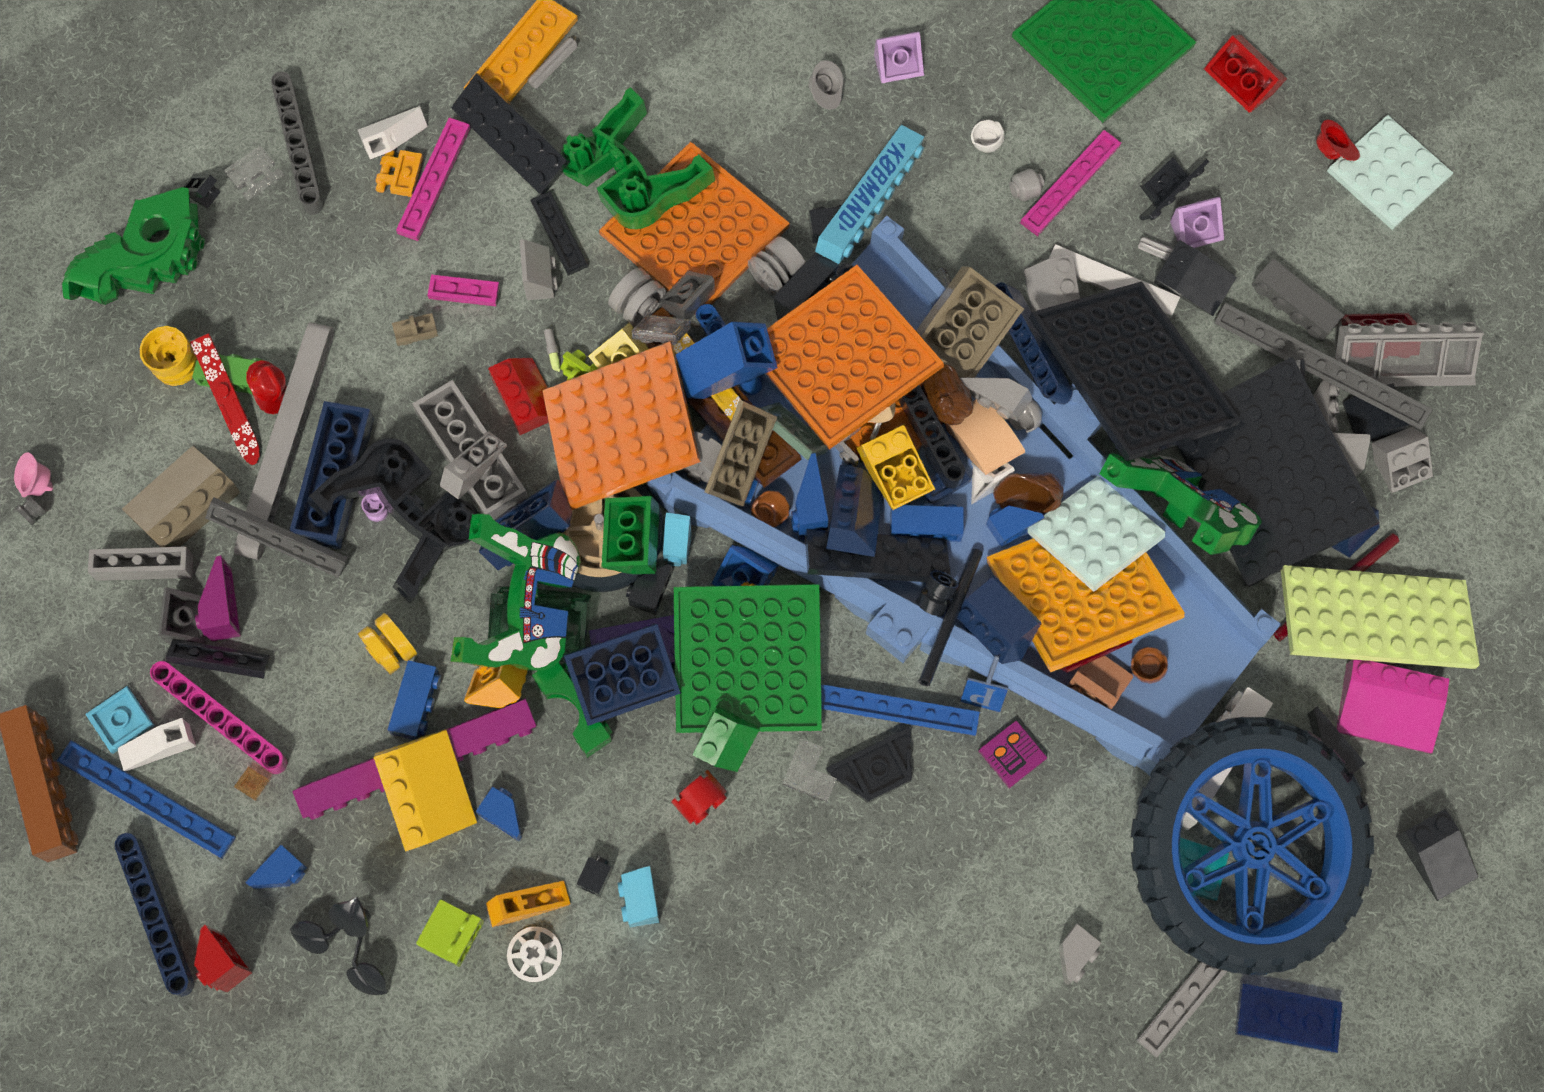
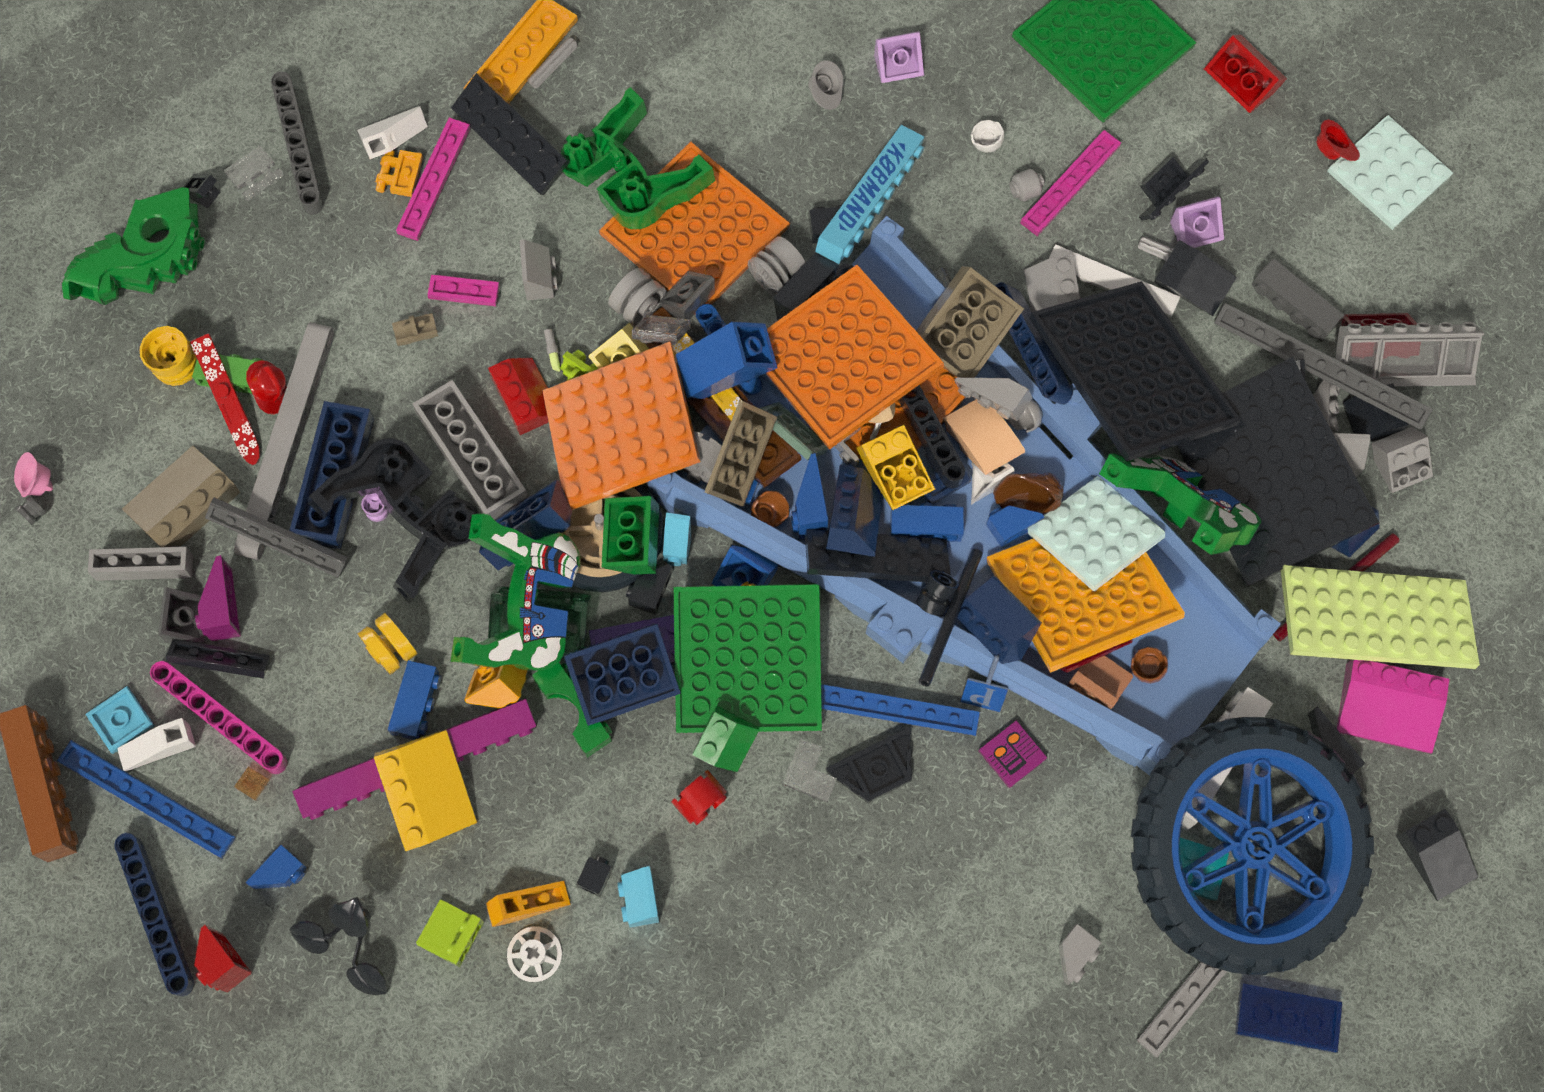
light grey slope [440,431,507,499] -> none
blue slope [476,786,522,841] -> none
black tile [530,191,588,276] -> none
reddish brown hair [921,364,973,425] -> none

